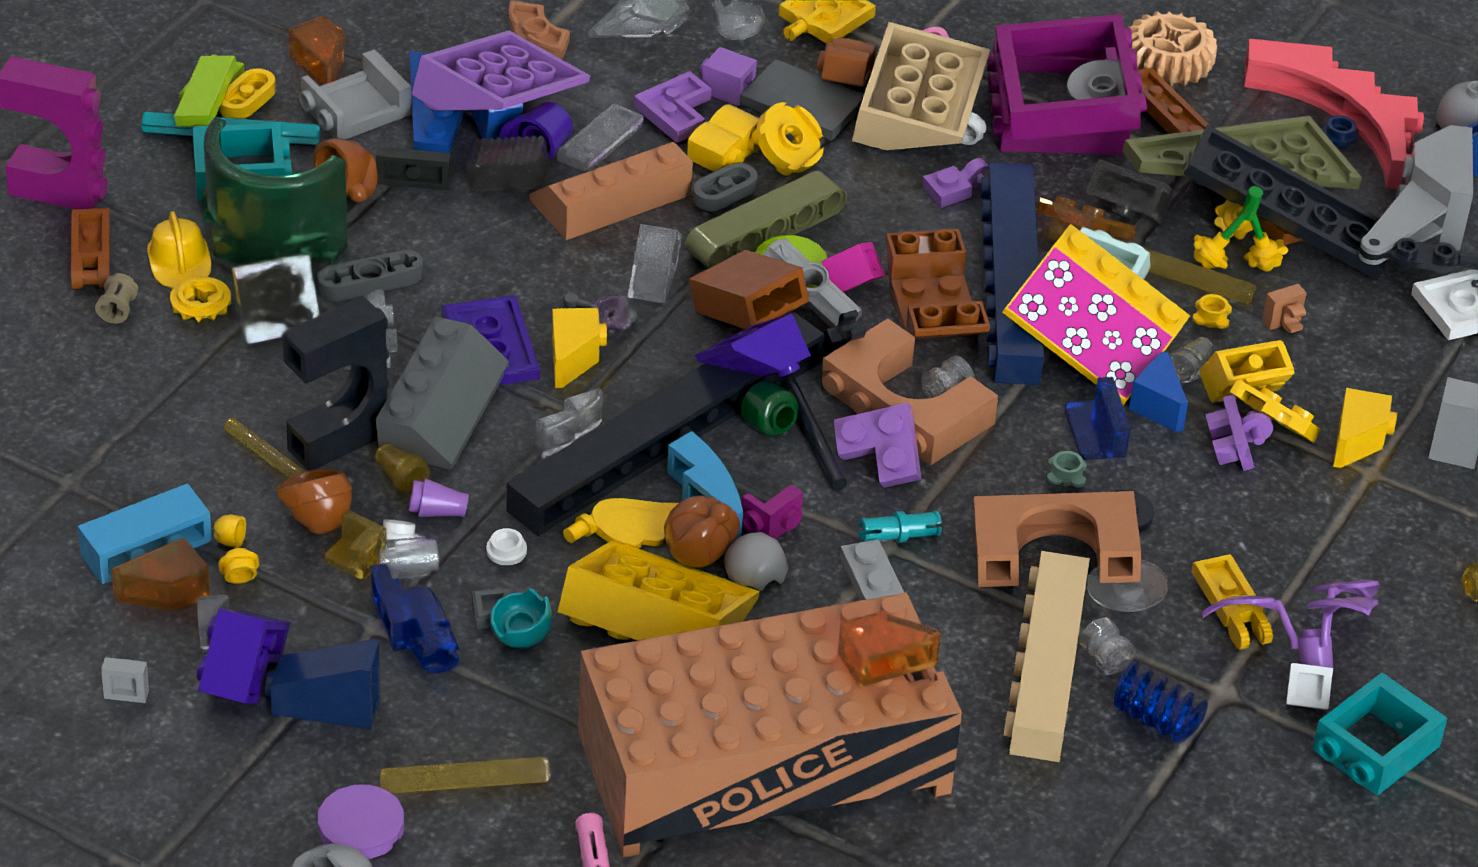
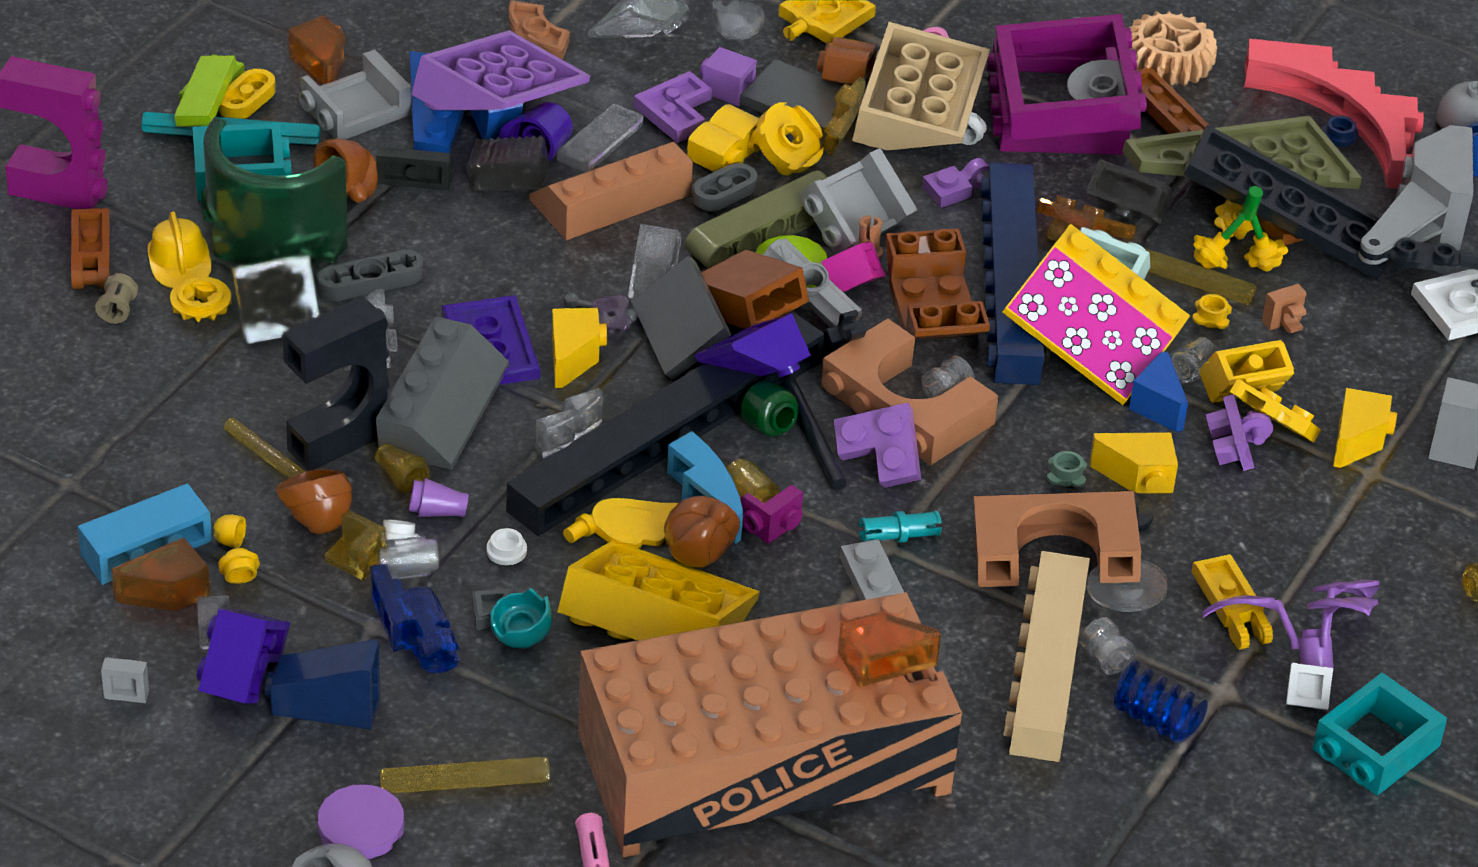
light grey hair [723,532,788,591] -> none
clear blue panel [1065,377,1131,460] -> none
none -> dark grey tile [631,256,731,381]
none -> clear yellow brick [726,459,779,503]
none -> light grey panel [799,148,917,255]
none -> clear yellow slope [821,77,865,156]
none -> nougat pin [858,216,883,259]
none -> yellow slope [1089,433,1178,494]

